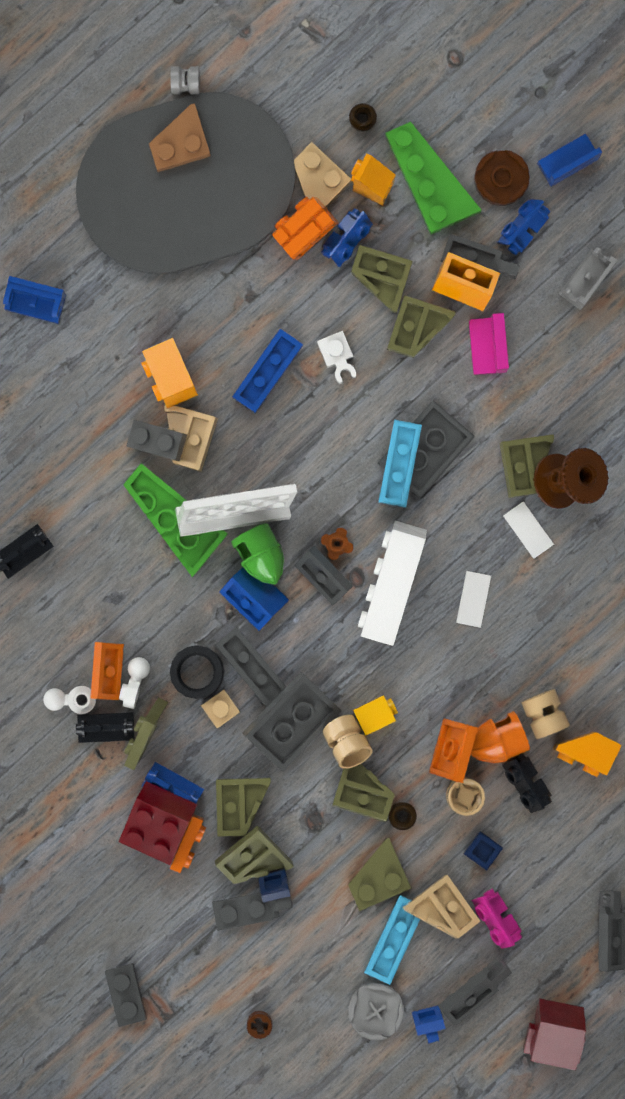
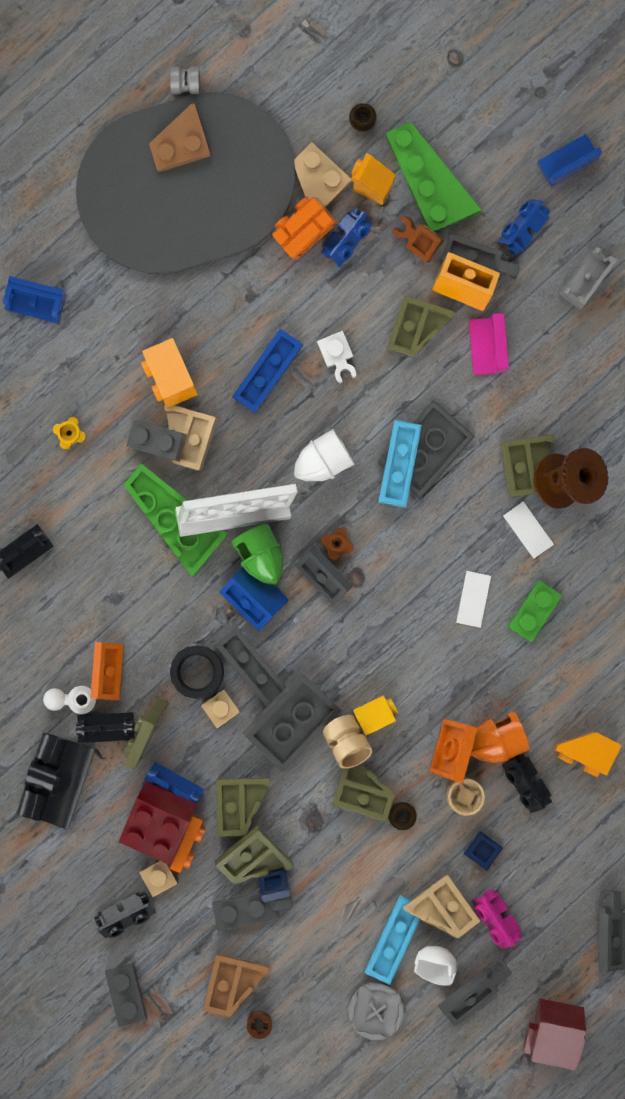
white plate [119,657,150,709] -> none
olive wing [348,837,411,911] -> none
olive wing [351,245,413,314] -> none
white wedge [358,521,427,646] -> none
blue tile [412,1005,445,1043] -> none
reddish brown tile [474,150,530,206] -> none
tan wheel [521,689,570,739] -> none
none -> black panel [16,732,94,830]
none -> yellow plate [53,417,86,450]
none -> black hinge [94,892,156,938]
none -> tan plate [139,861,178,897]
none -> medium nougat wing [203,953,270,1017]
none -> white helmet [294,429,355,481]
none -> dark orange plate [392,216,445,263]
none -> white hair [414,946,457,986]
none -> bright green plate [508,580,562,643]

